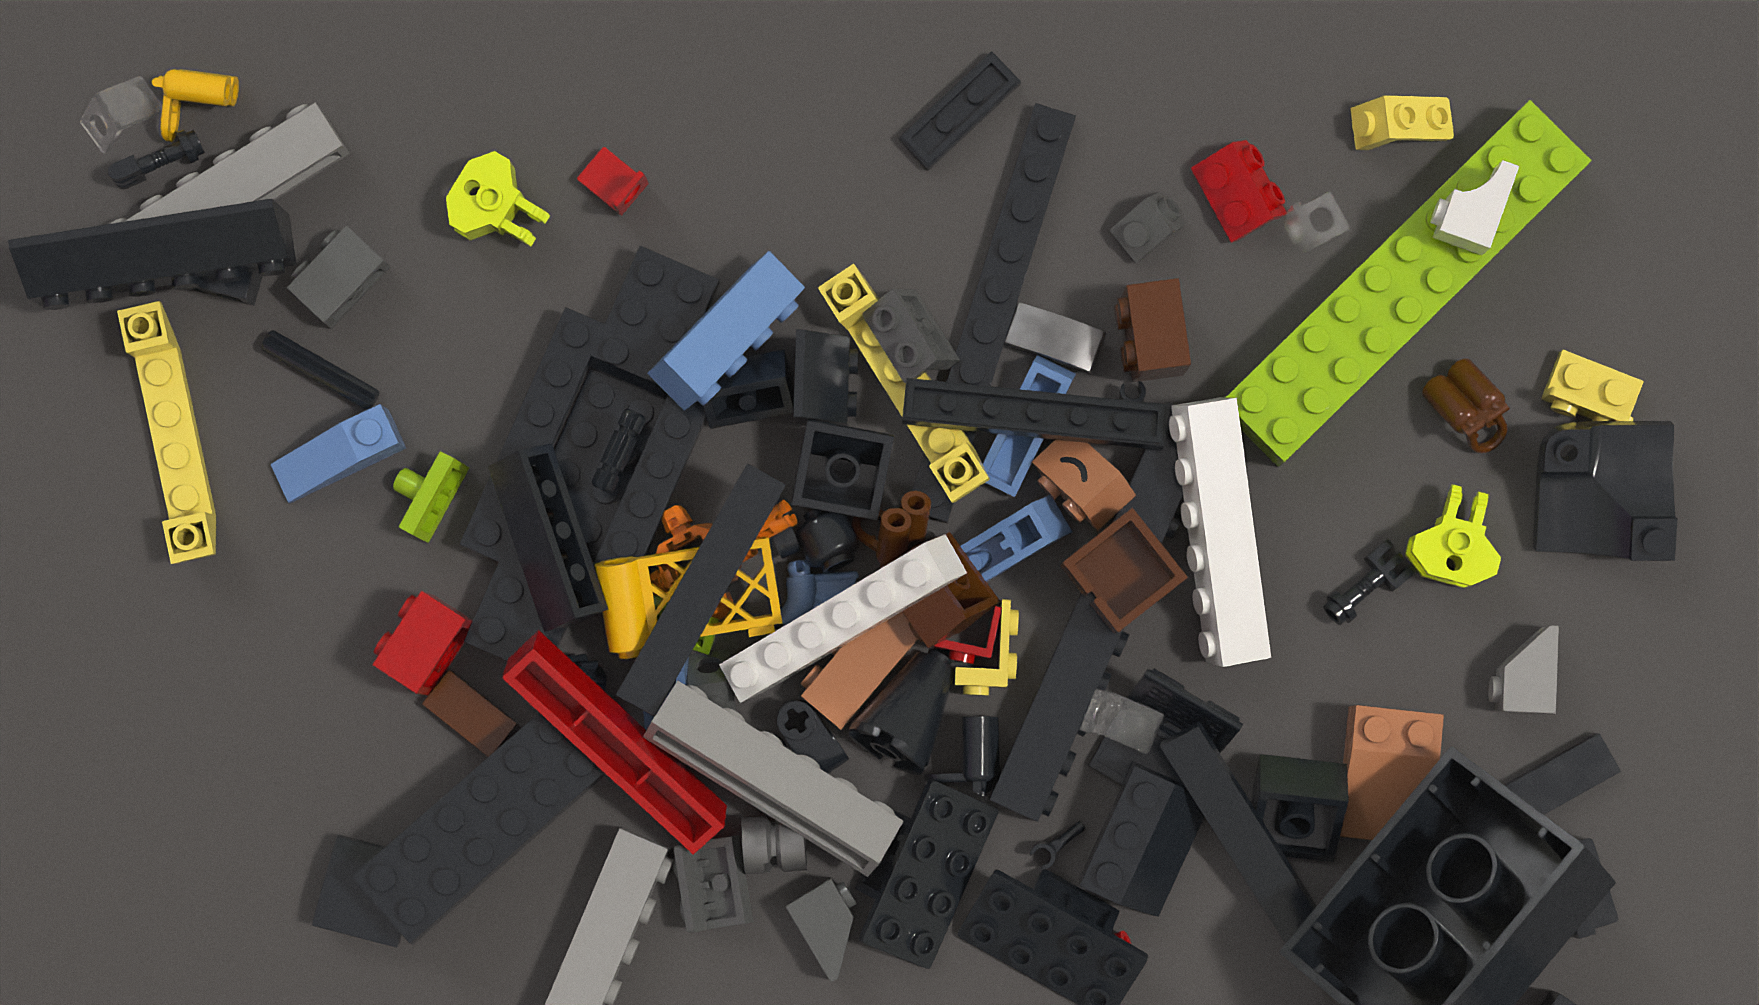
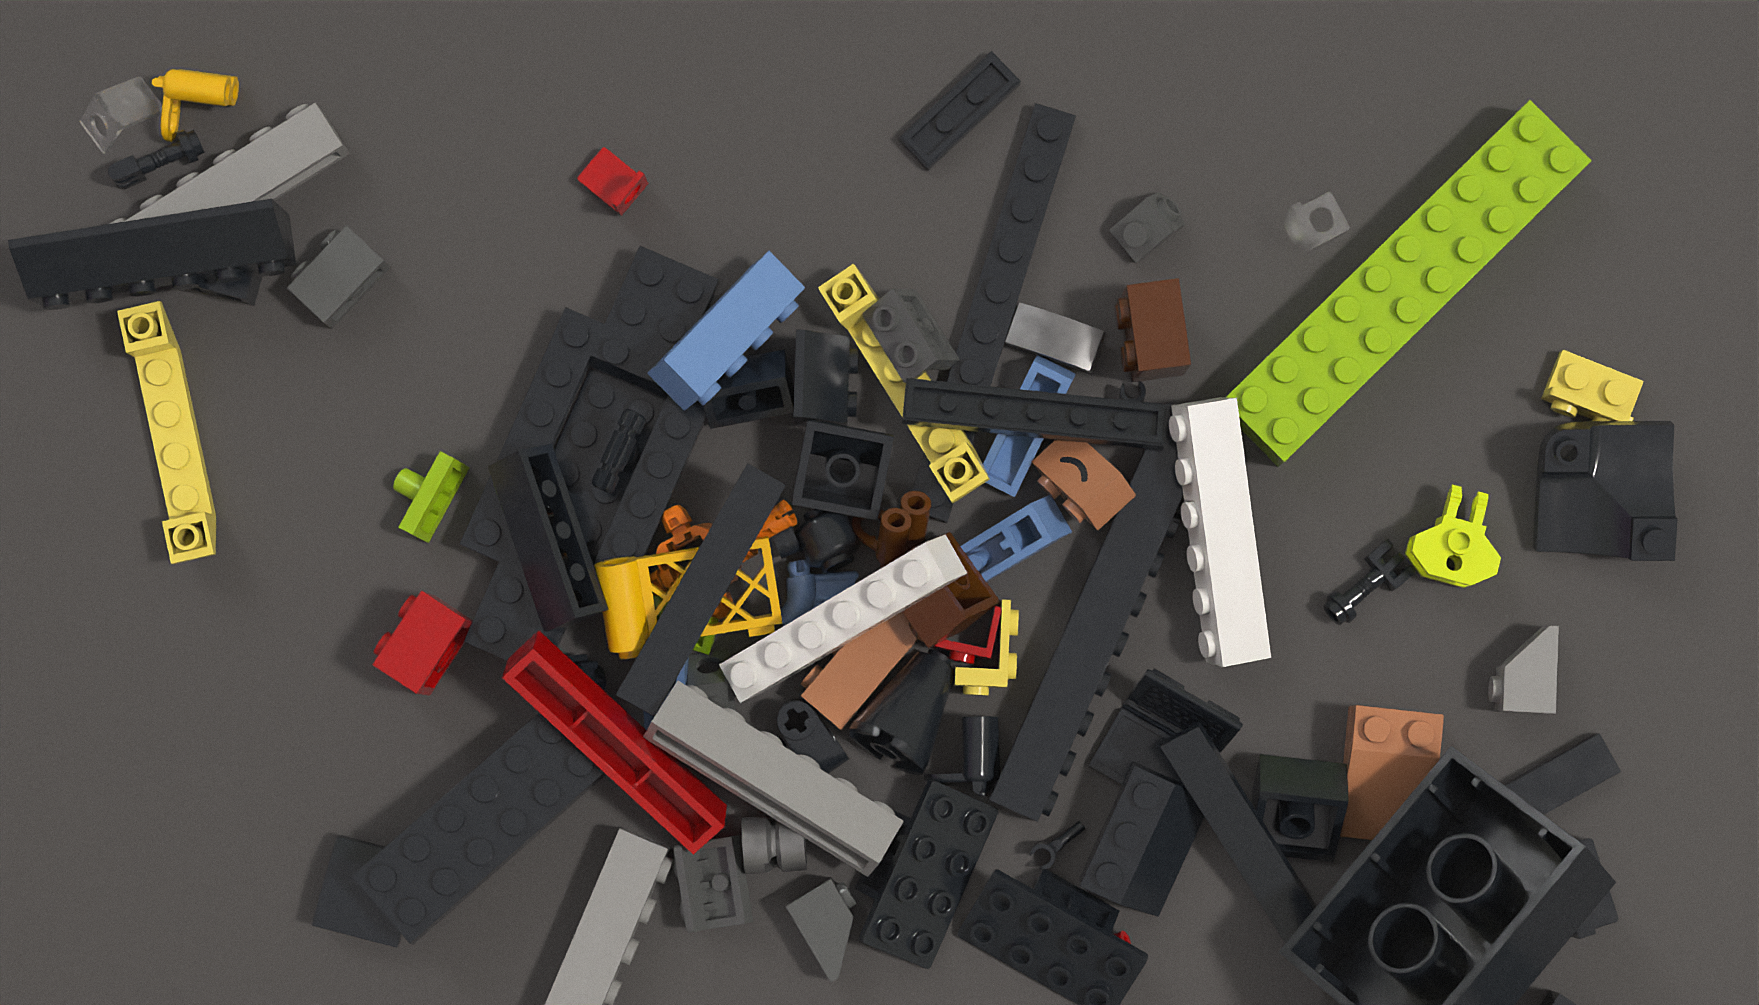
black axle [261,330,380,410] -> none
medium blue slope [271,404,406,503] -> none
reddish brown tile [422,670,518,757] -> none
neon yellow hinge [446,151,550,247] -> none
reddish brown piece [1060,507,1188,635] -> none
clear bracket [1080,689,1164,754] -> none
red bracket [1191,140,1287,243] -> none
light yellow bracket [1350,96,1454,150] -> none
reddish brown piece [1422,358,1510,454] -> none
white arch [1430,160,1519,255] -> none

